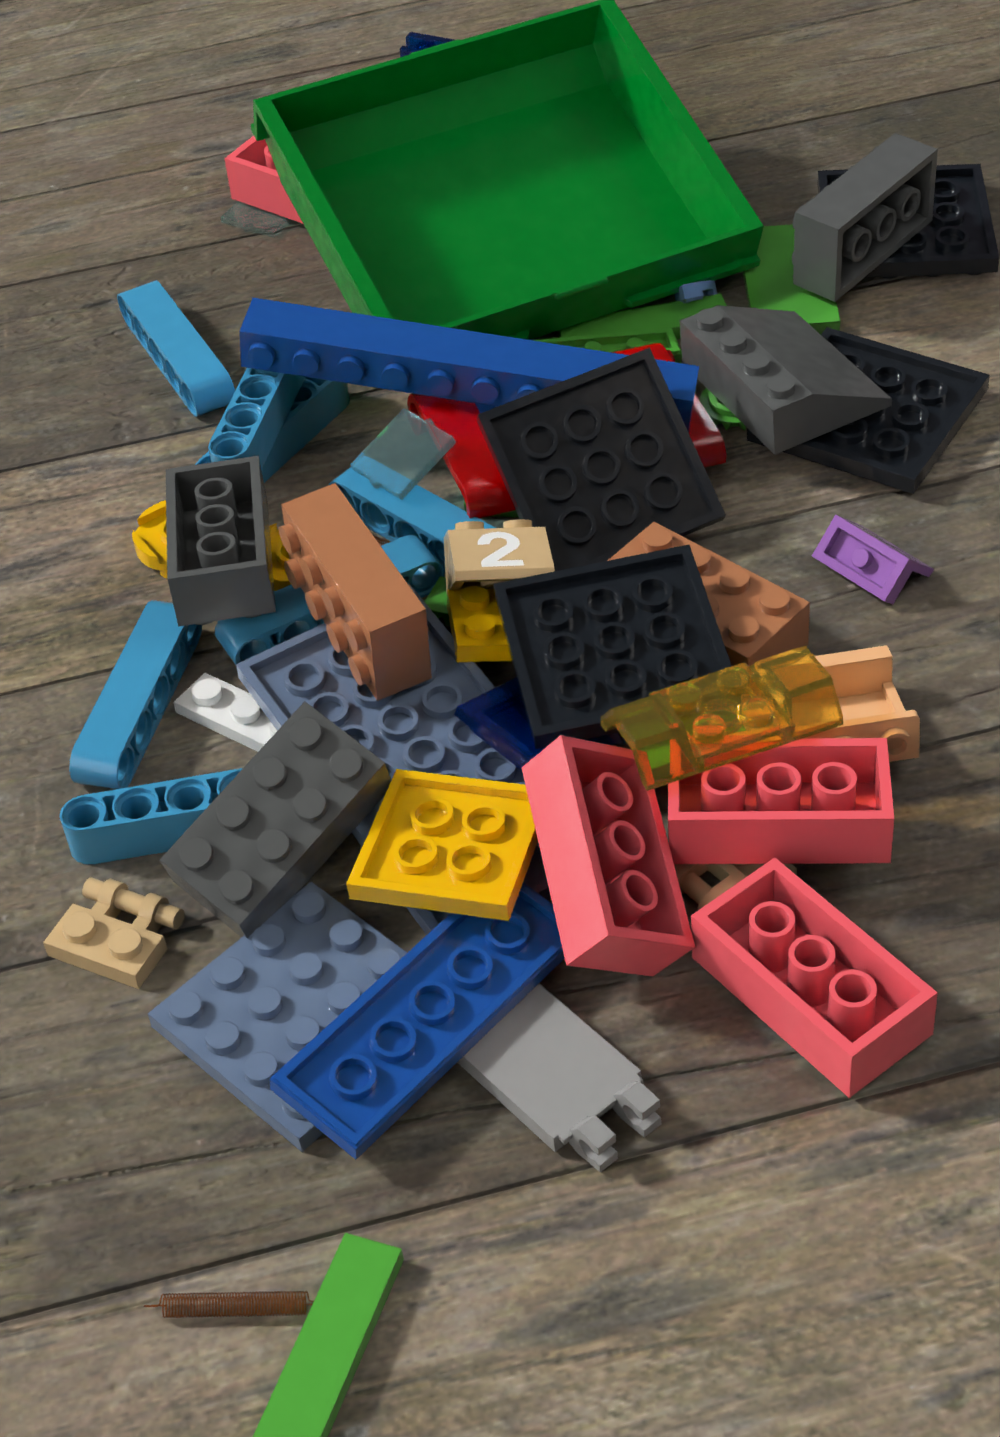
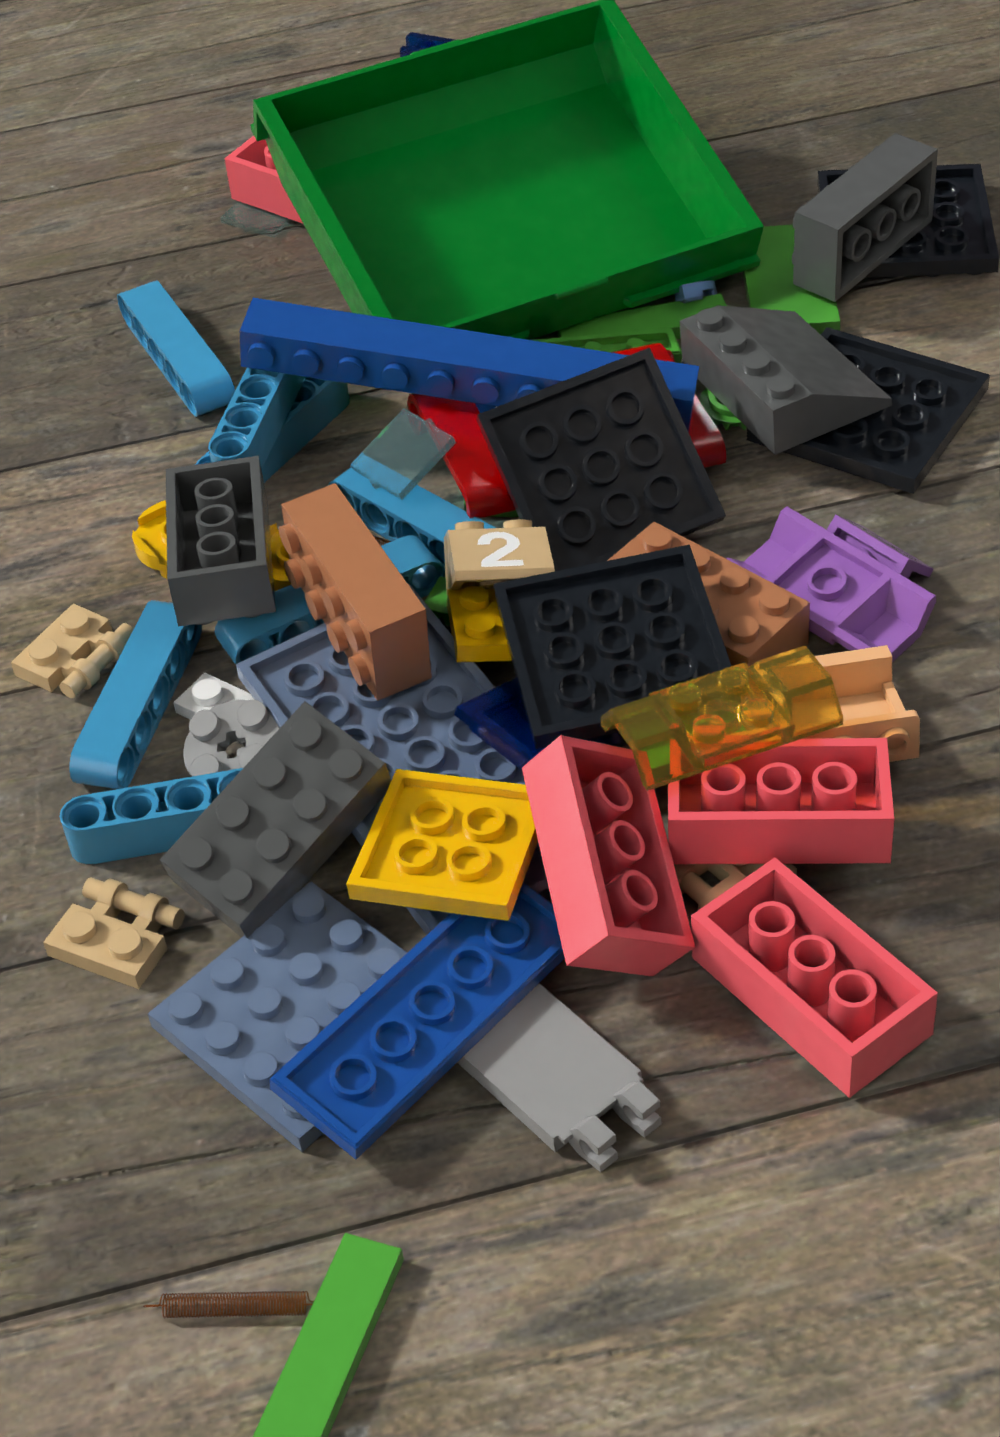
none -> tan plate [11,604,133,698]
none -> light grey plate [183,700,279,776]
none -> medium lavender piece [727,506,936,662]

